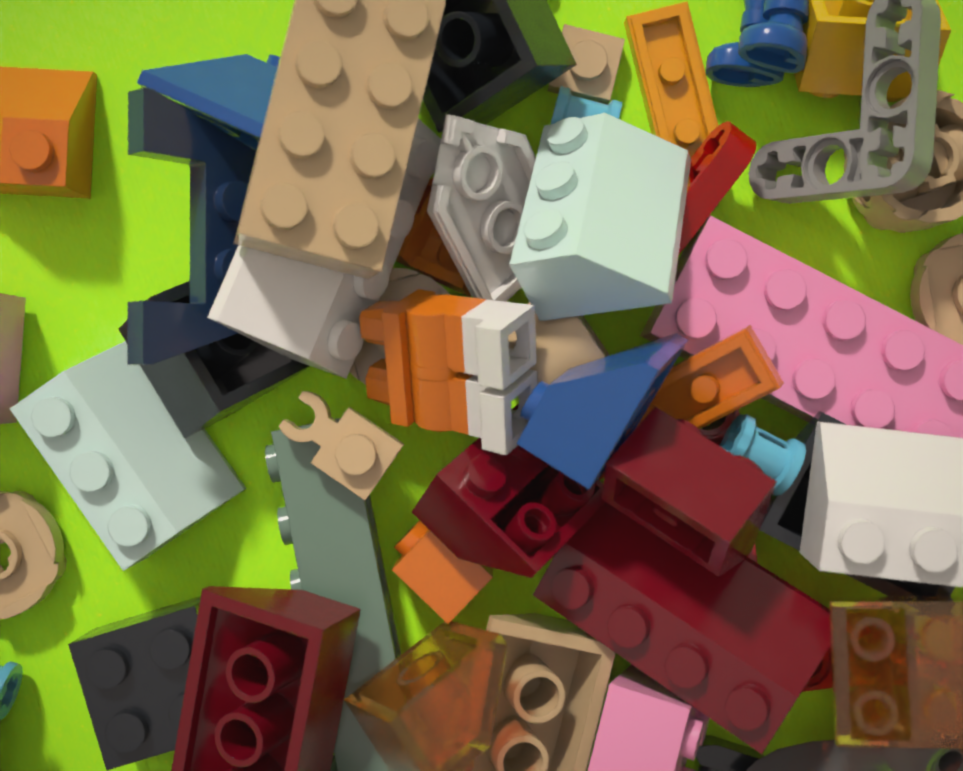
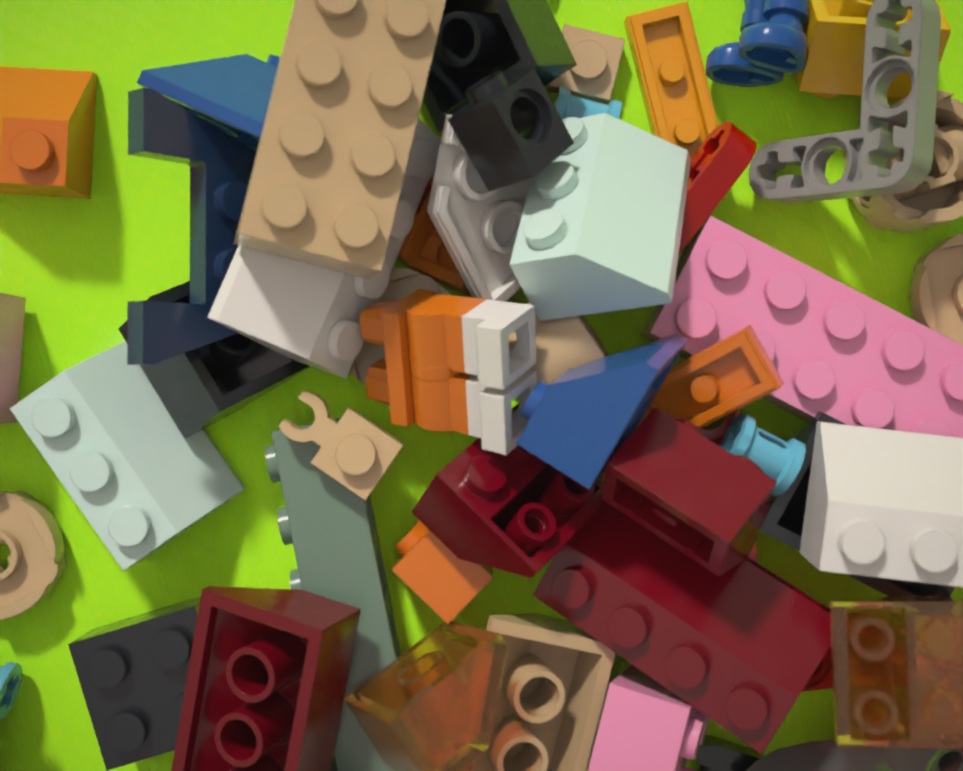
none -> black brick [447,69,574,191]

